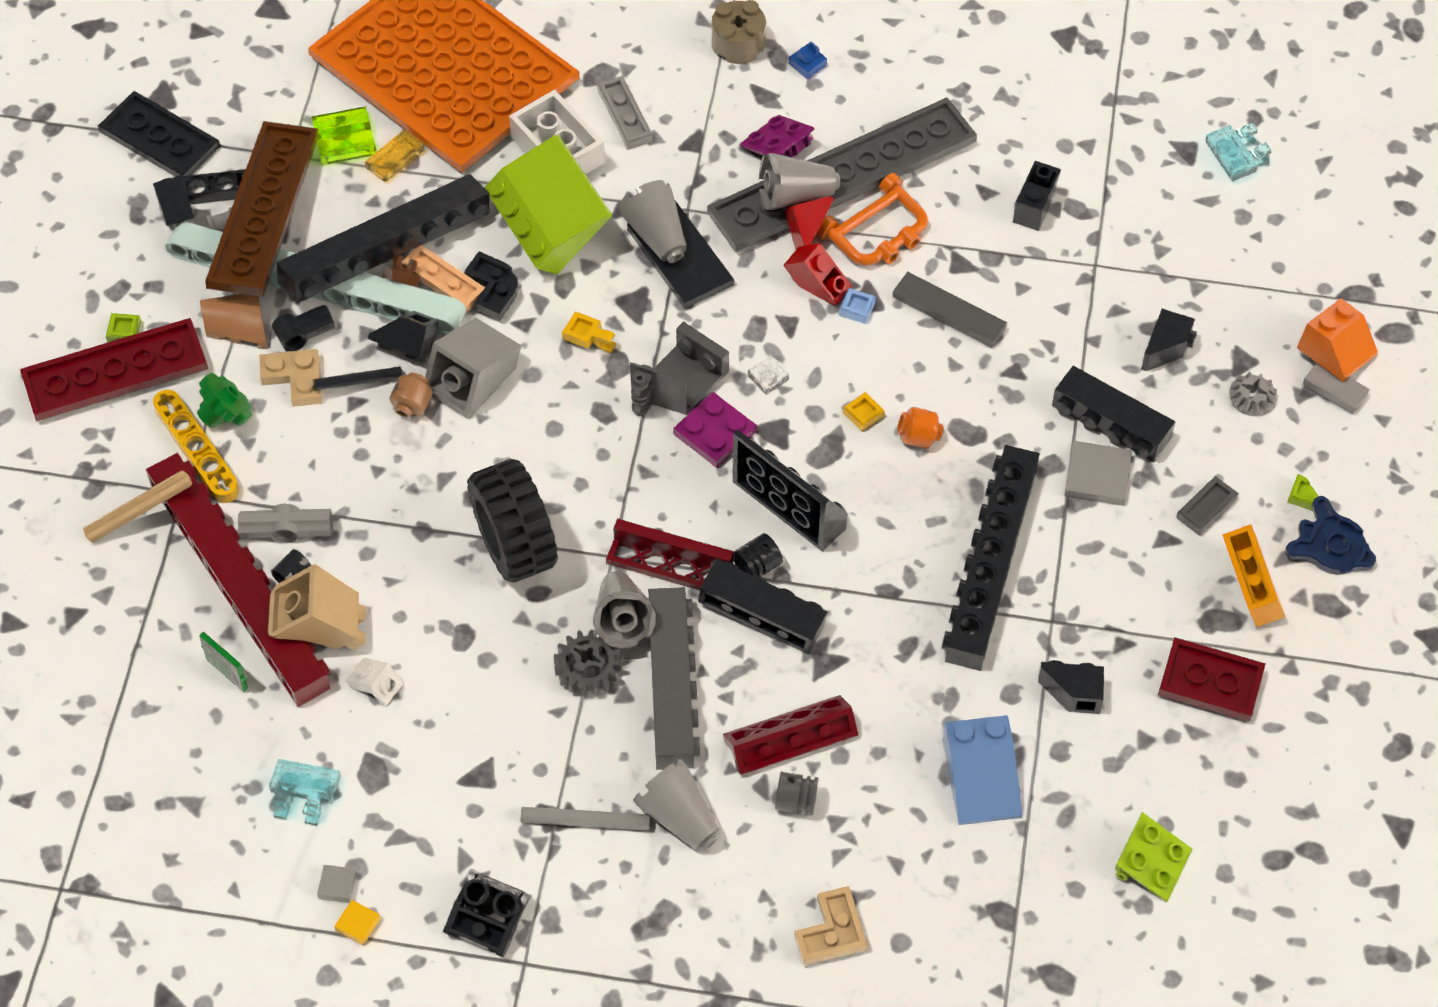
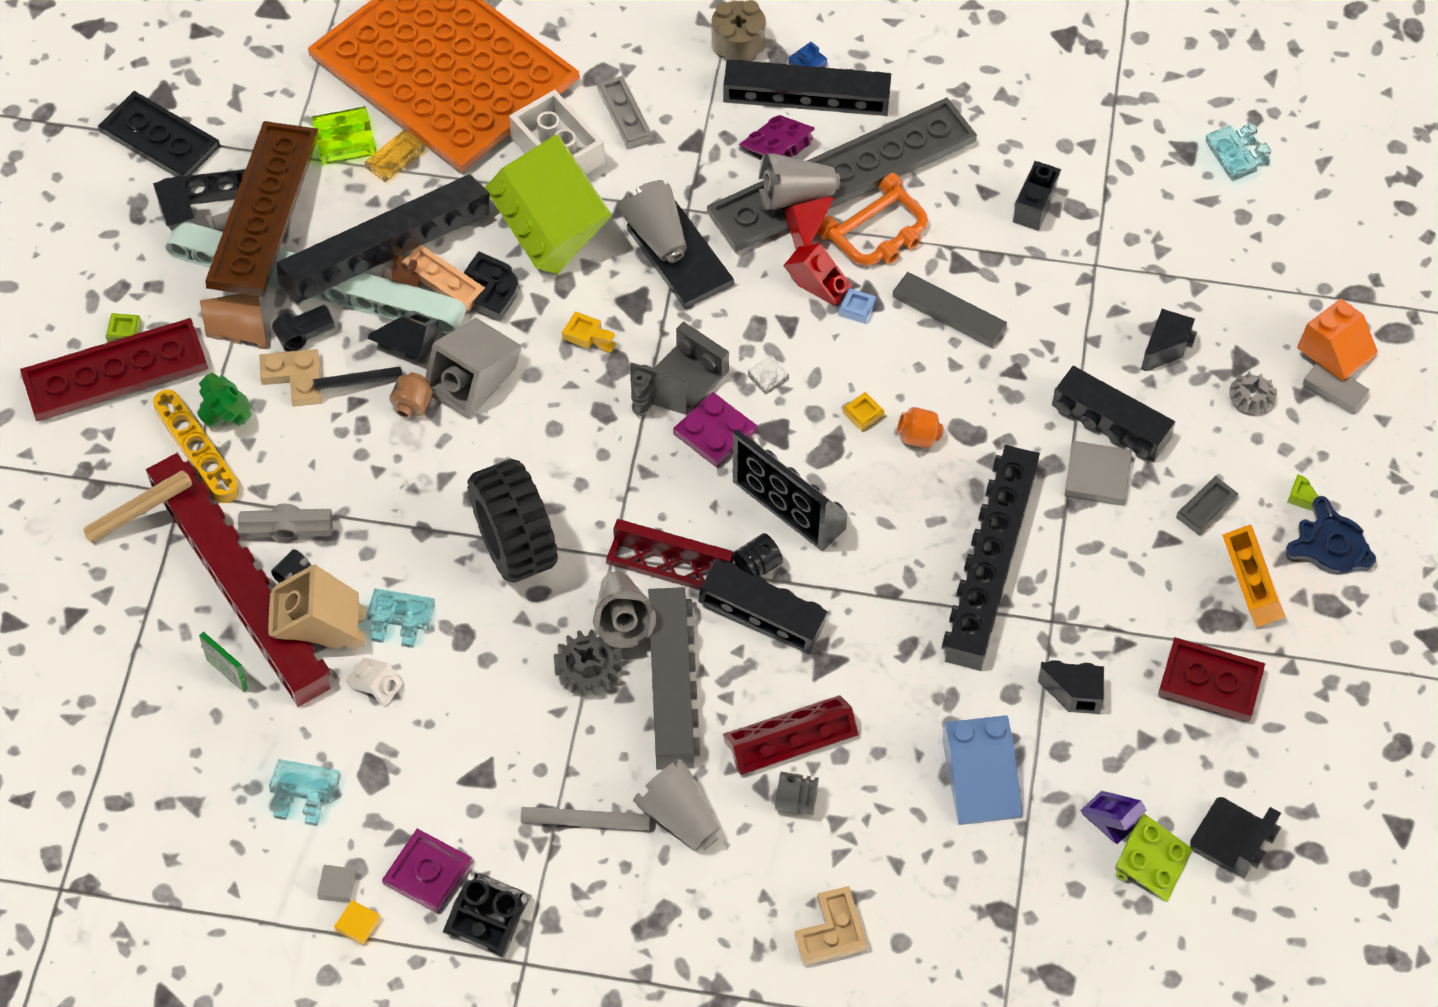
none -> clear light blue plate [367,588,435,648]
none -> magenta tile [382,828,473,914]
none -> black brick [723,59,892,116]
none -> dark purple slope [1080,790,1147,844]
none -> black bracket [1190,797,1282,879]

